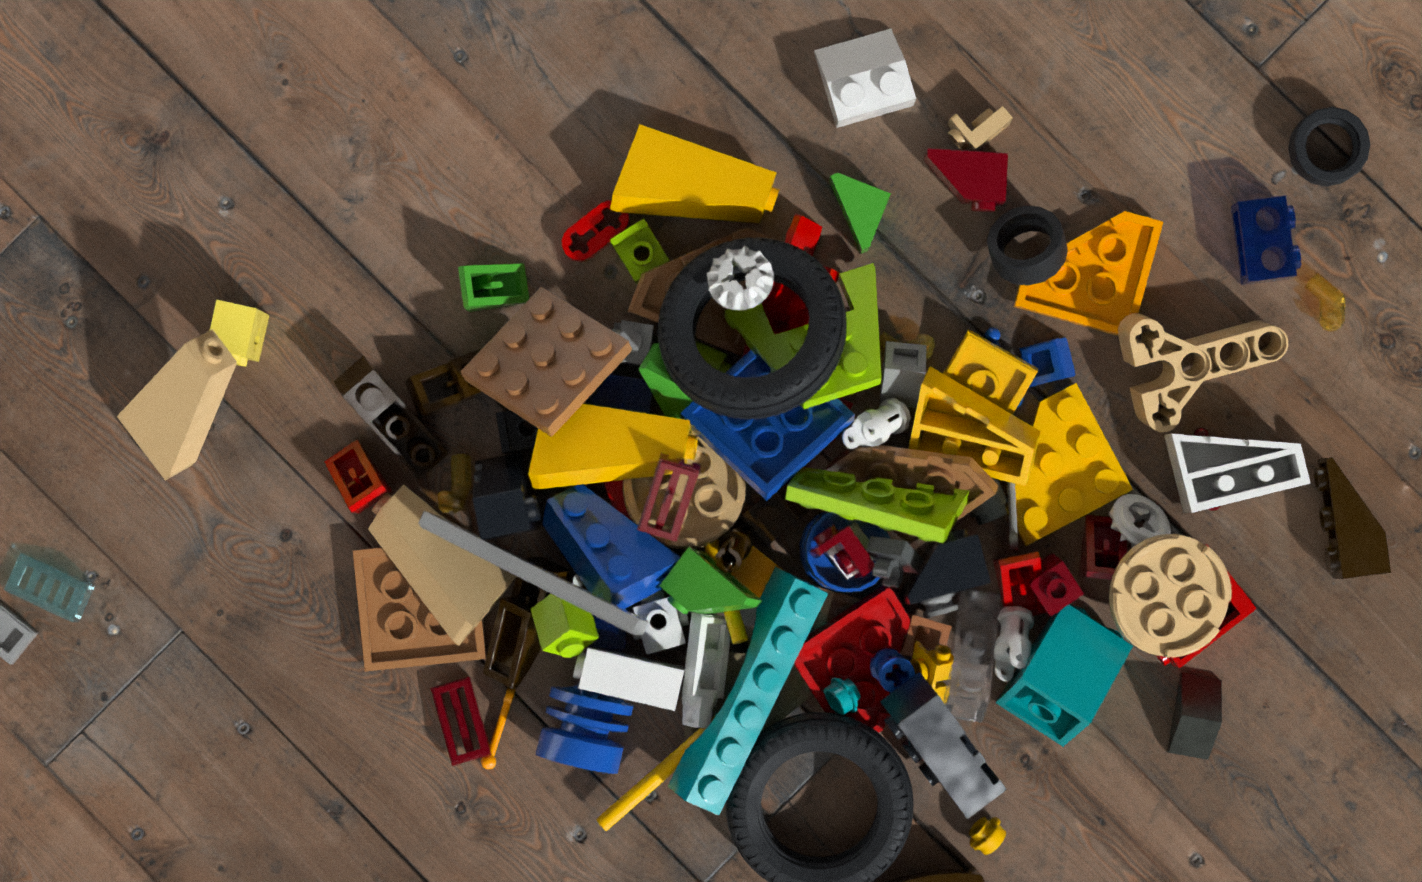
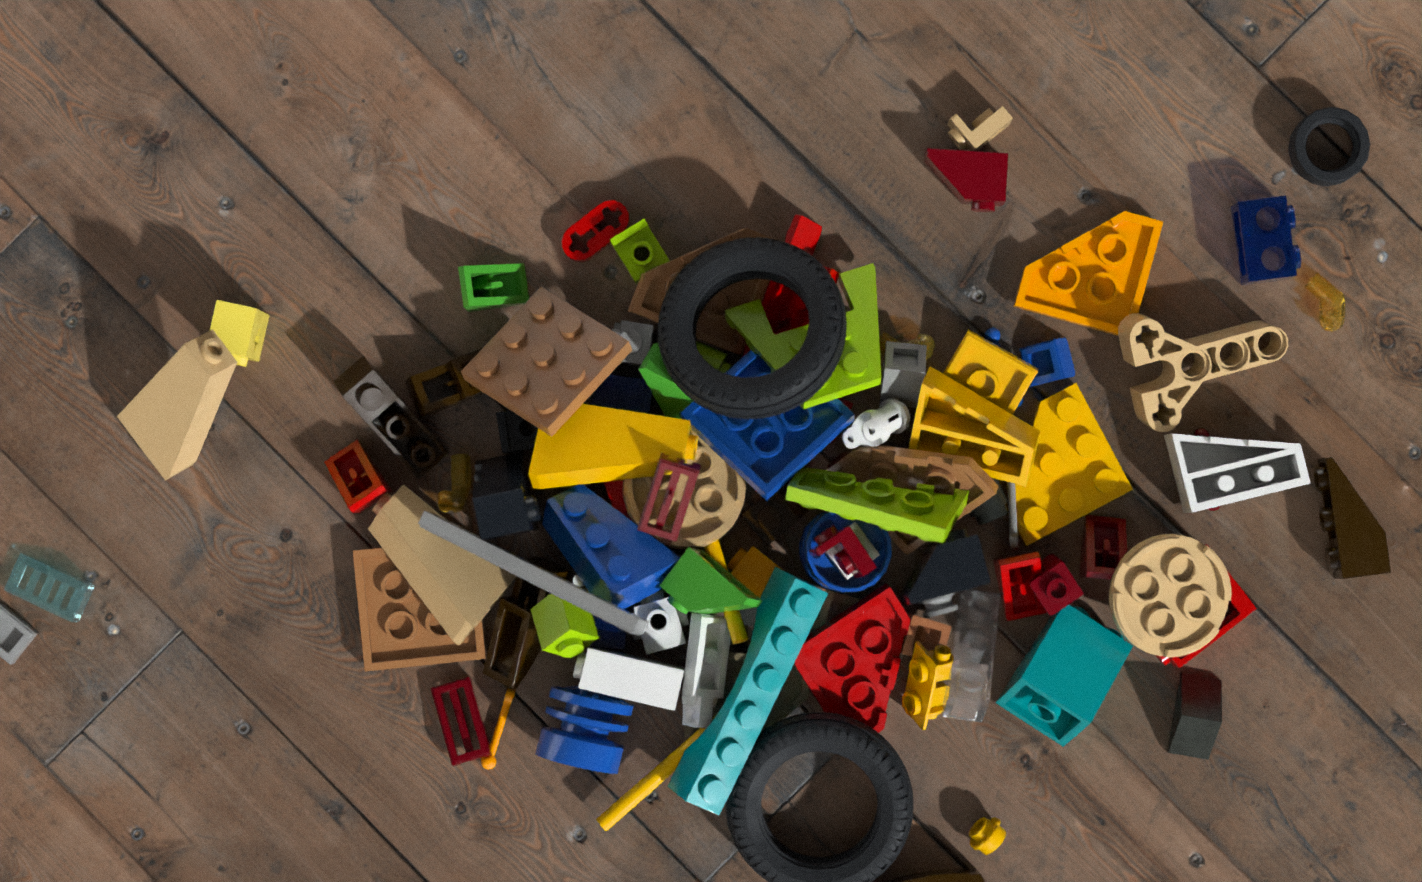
yellow slope [610,124,780,223] -> none
white gear [707,245,774,310] -> none
dark brown axle [715,520,754,573] -> none
white slope [814,29,916,128] -> none
teal plate [824,677,861,715] -> none
bright green slope [829,172,891,254] -> none
dark grey tile [866,536,924,588] -> none
blue bush [870,648,915,693] -> none
wedge [880,672,1007,819] -> none
black tyre [987,206,1068,286] -> none
white piece [994,606,1035,682] -> none
white gear [1108,494,1171,548] -> none

